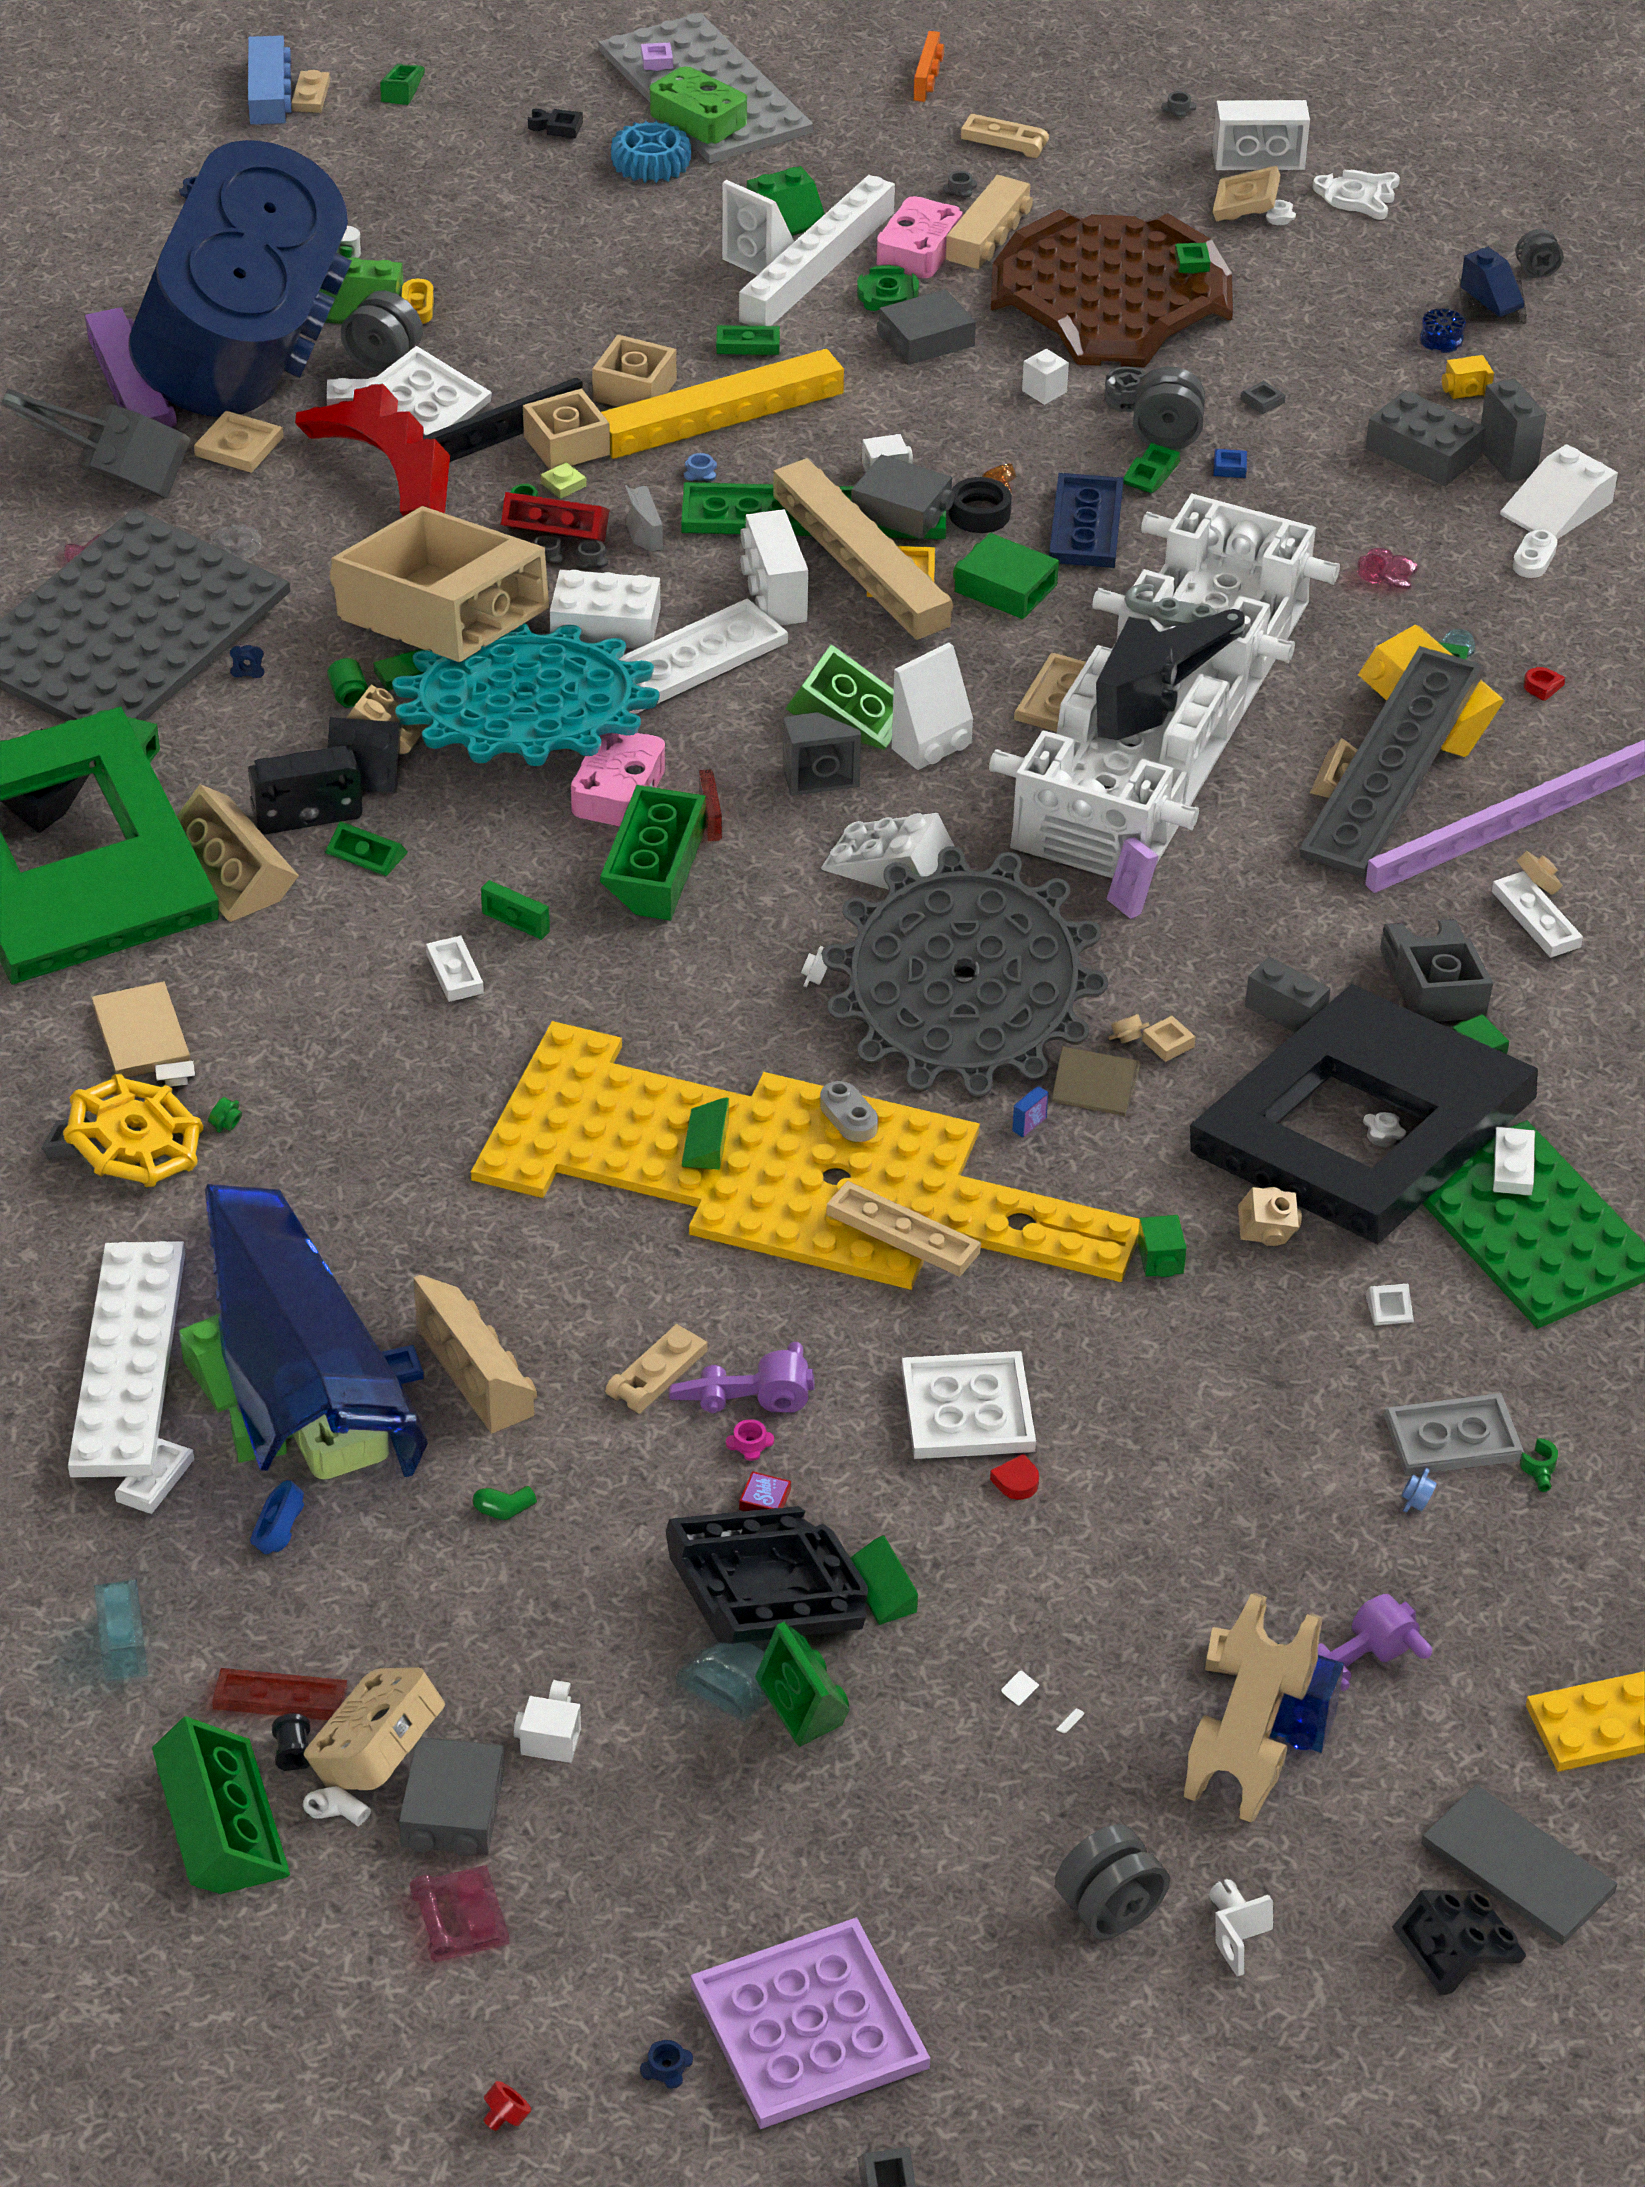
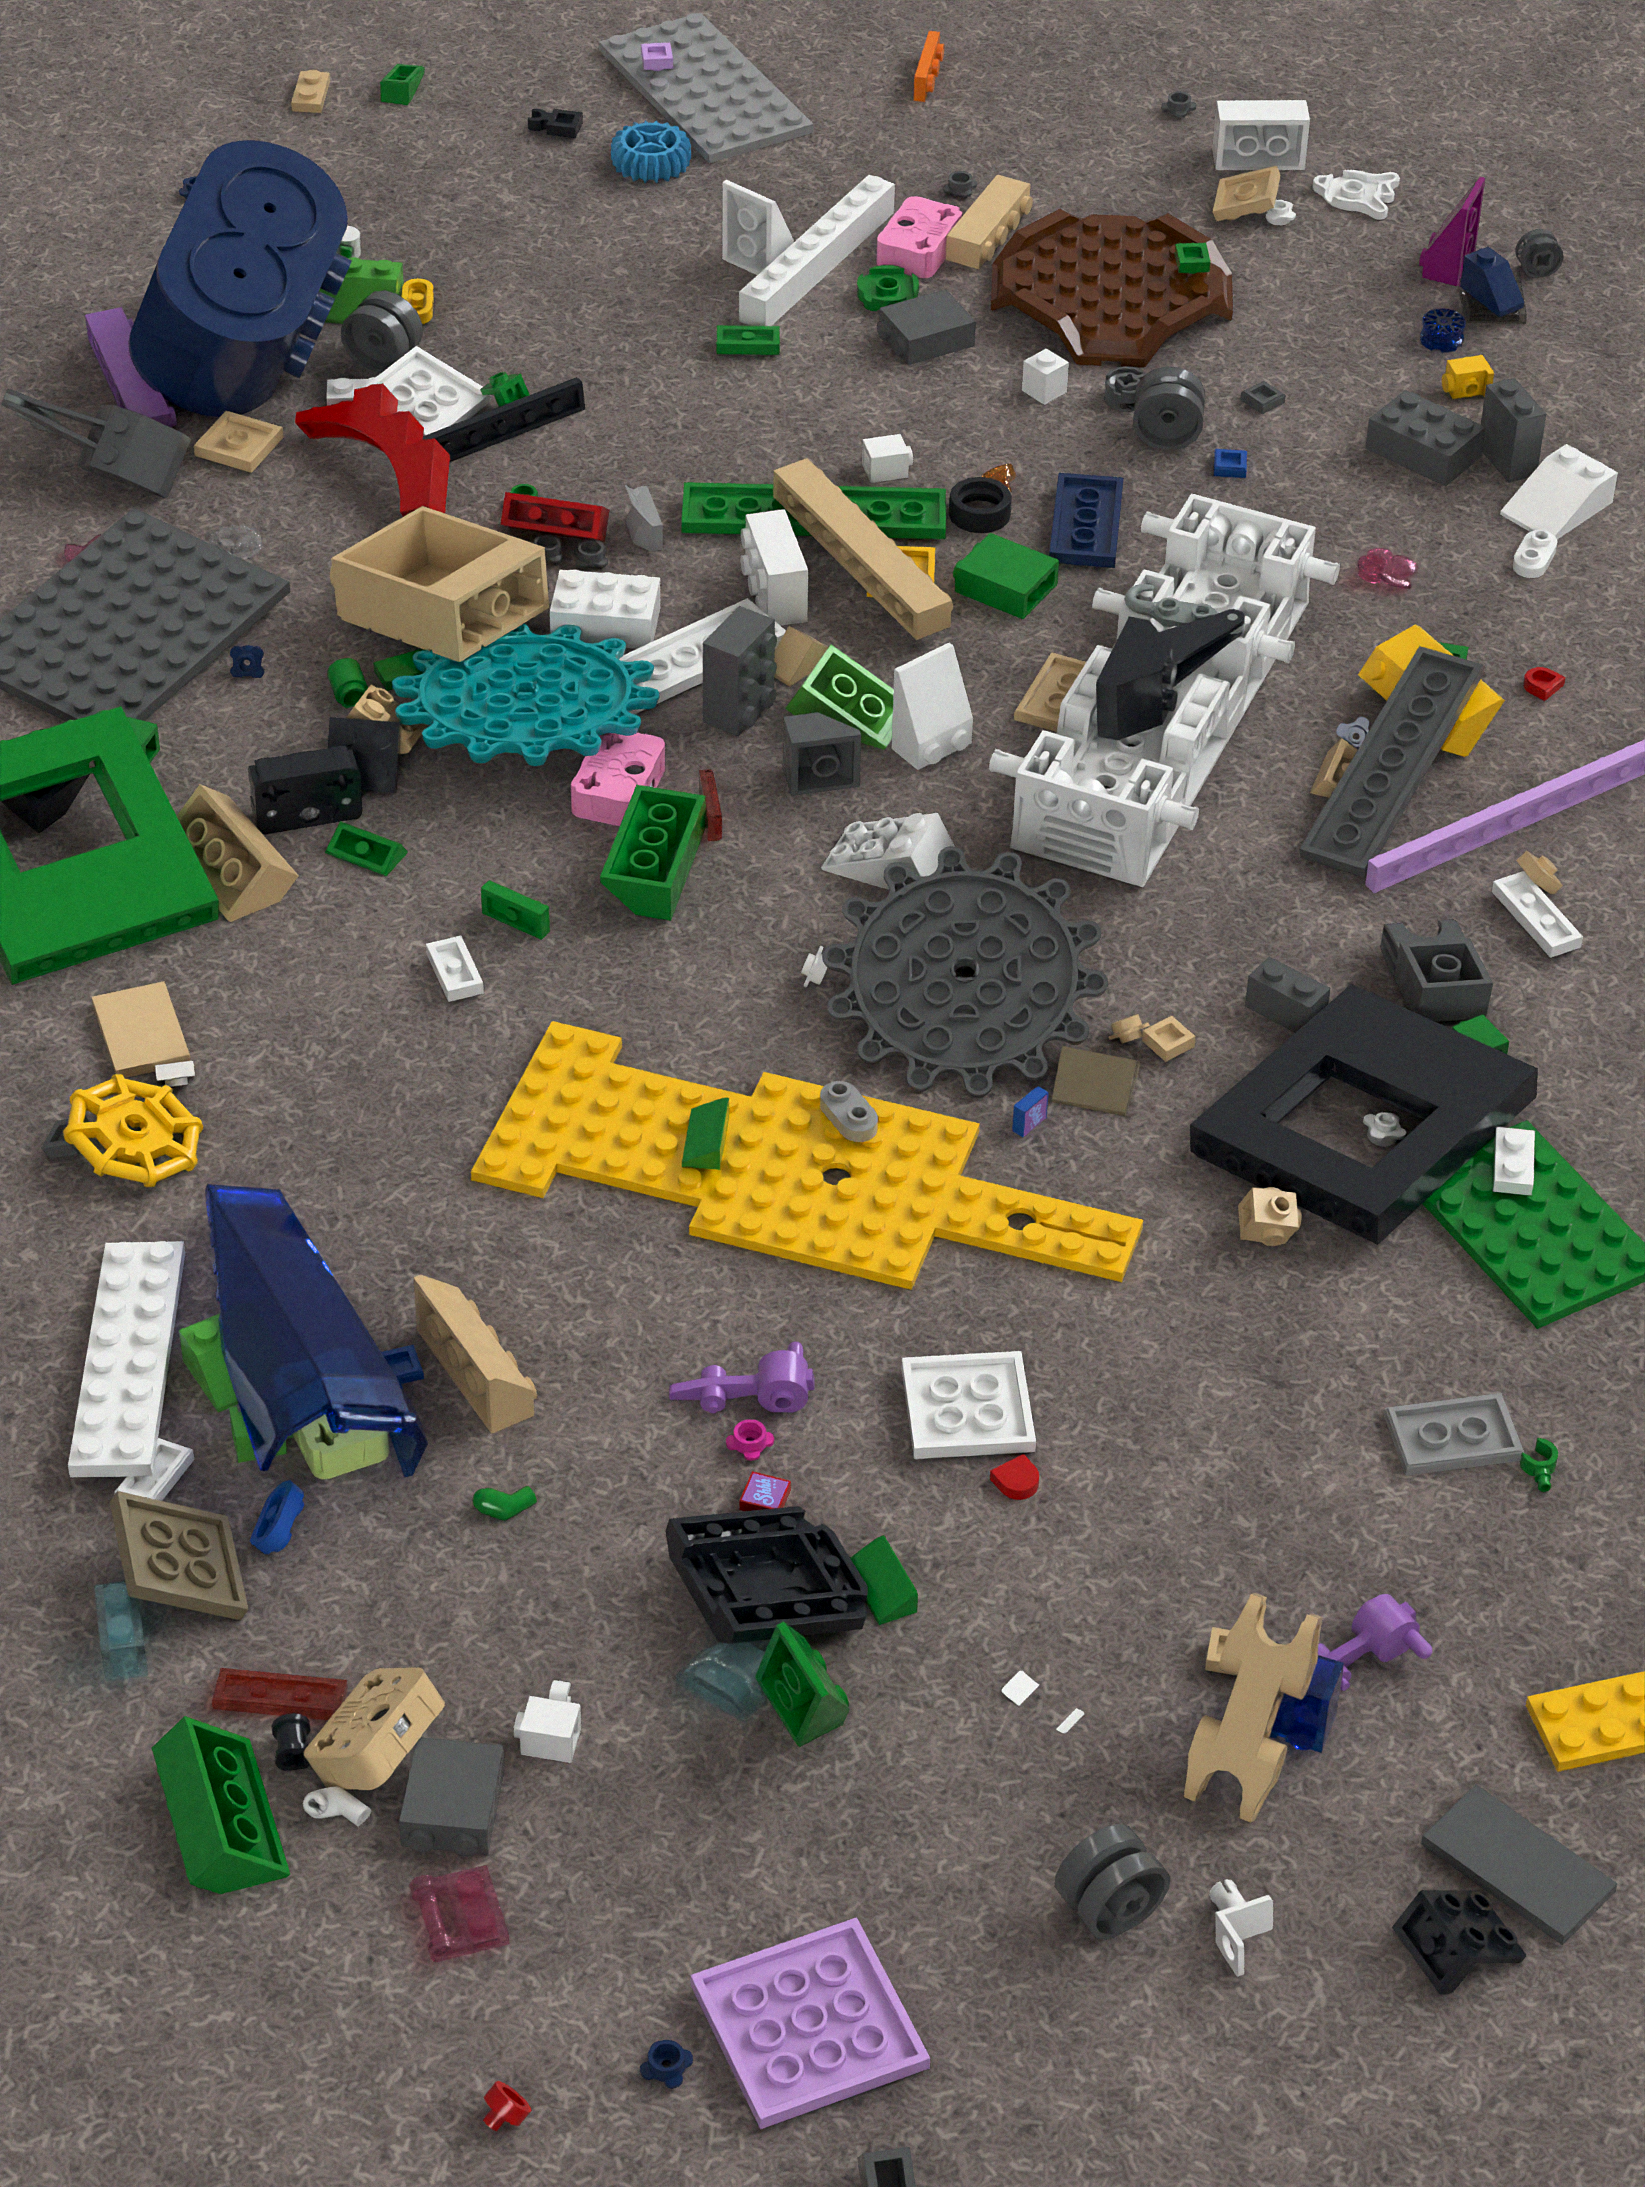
green plate [208,1097,242,1133] -> none
medium blue brick [248,36,291,124] -> none
tan brick [523,388,610,470] -> none
yellowish green plate [540,462,586,499] -> none
tan brick [592,335,677,407] -> none
yellow brick [601,348,844,459] -> none
tan plate [605,1324,708,1414] -> none
bright green axle [649,66,747,144] -> none
medium blue plate [684,453,717,481] -> none
green slope [747,166,825,236] -> none
tan plate [826,1181,981,1277] -> none
dark grey brick [851,454,955,539] -> none
tan plate [961,114,1049,158] -> none
lavender plate [1106,837,1159,919] -> none
green slope [1123,443,1181,493] -> none
green brick [1137,1215,1187,1277] -> none
white slope [1365,1283,1414,1326] -> none
medium blue plate [1401,1468,1437,1513] -> none
clear light blue plate [1442,629,1476,658] -> none
none -> dark tan plate [110,1491,249,1620]
none -> green bracket [480,372,530,407]
none -> dark grey brick [703,606,777,736]
none -> tan slope [774,626,828,687]
none -> plate [1336,716,1370,750]
none -> magenta slope [1419,177,1486,286]

